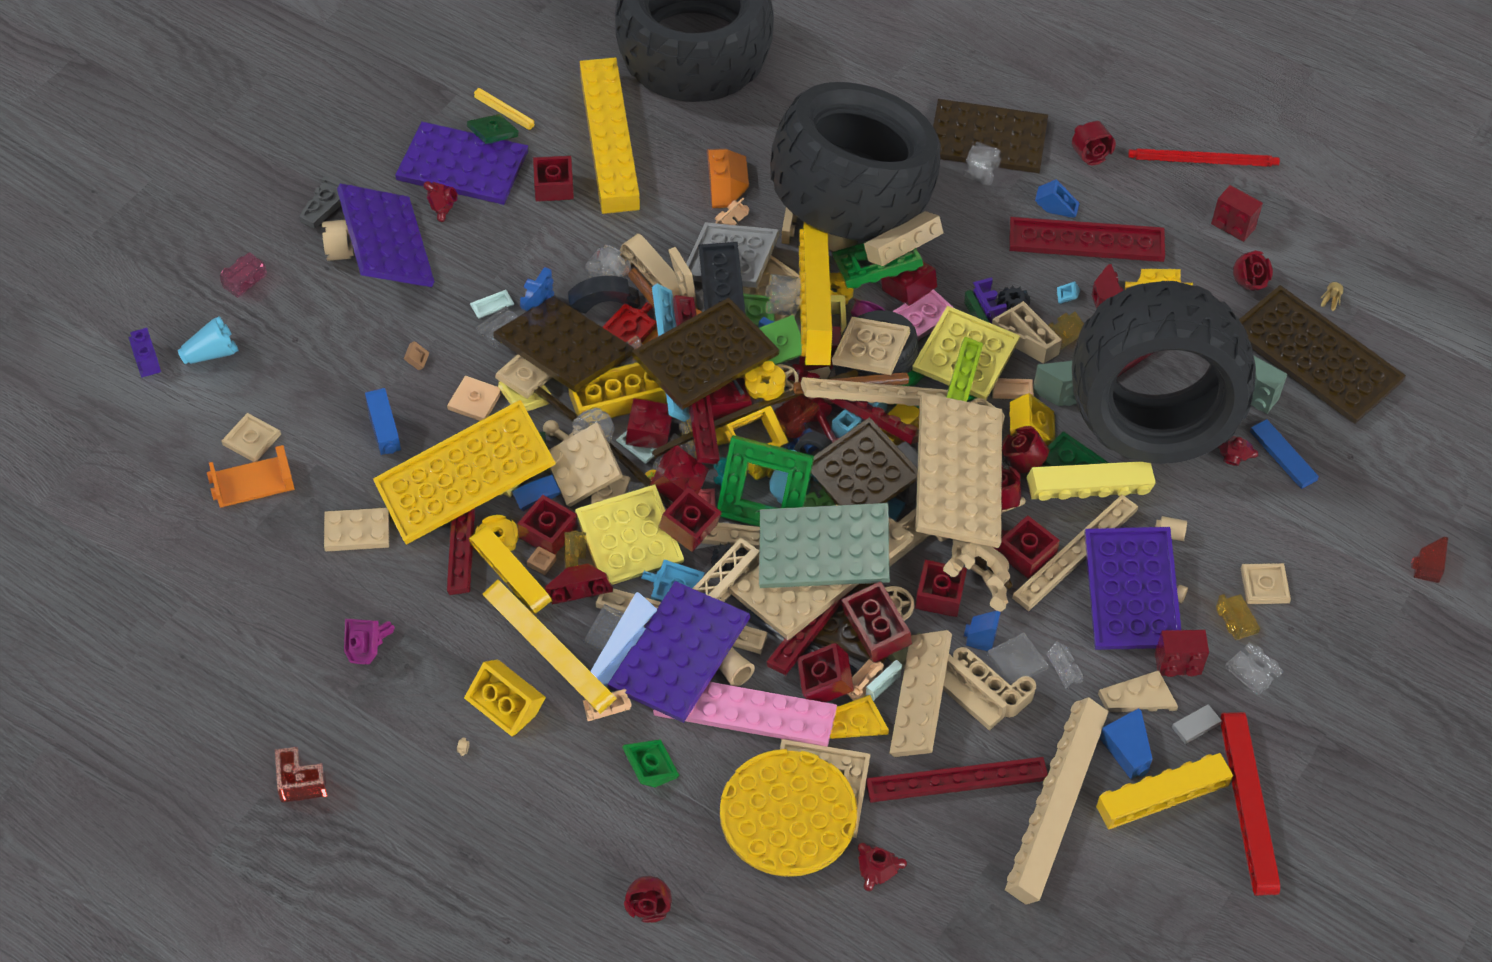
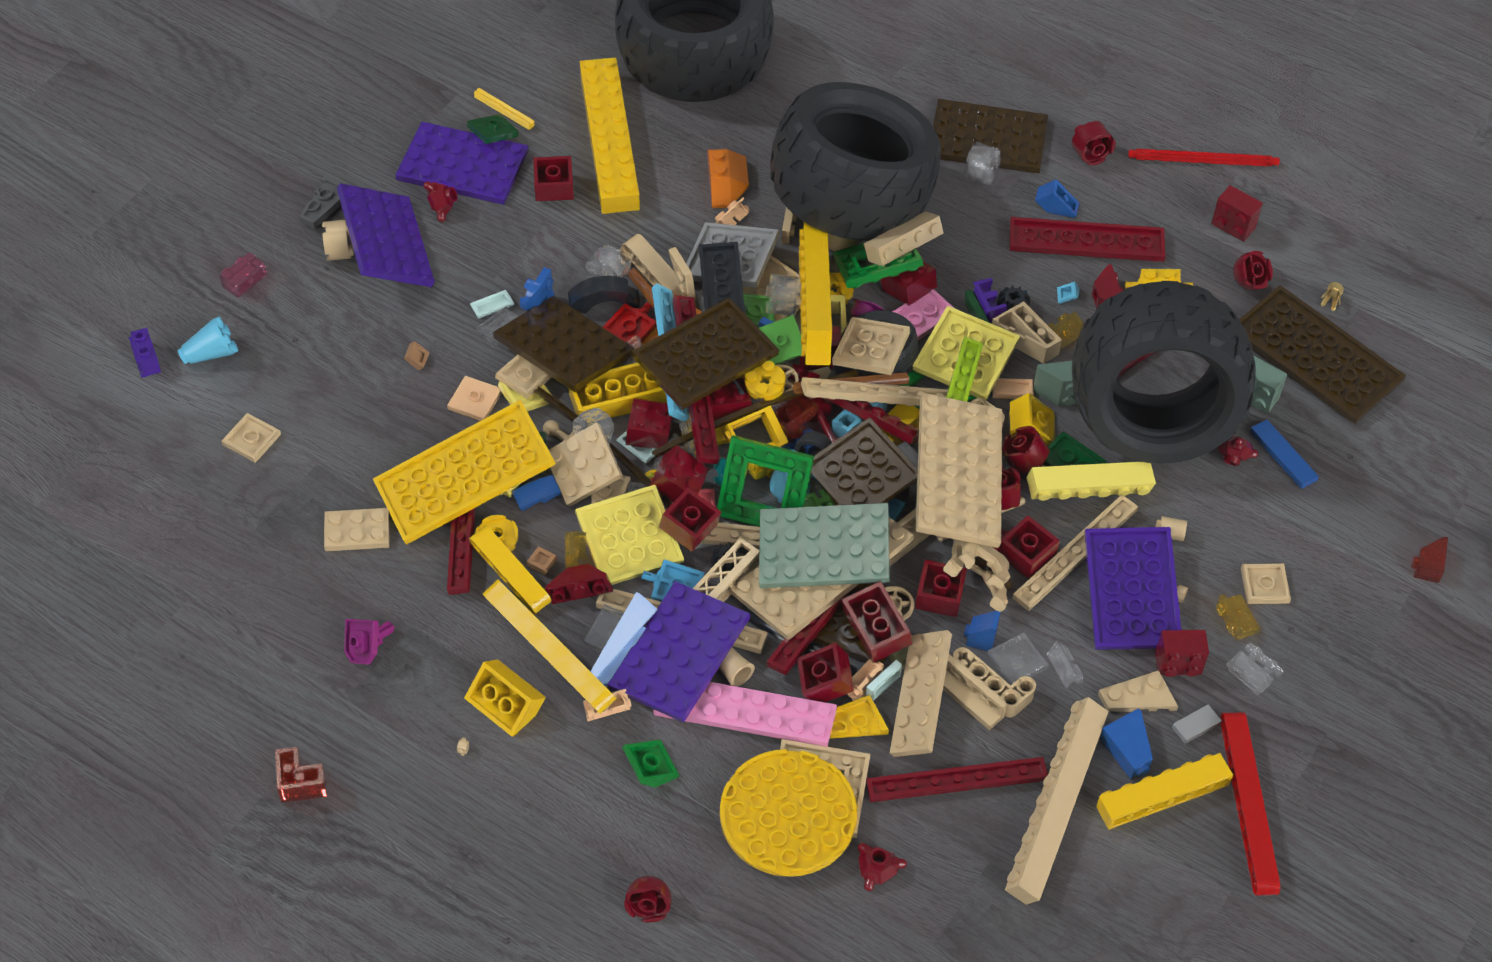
orange panel [207,445,295,508] -> none
blue slope [365,388,401,455] -> none
dark red brick [517,494,578,555] -> none

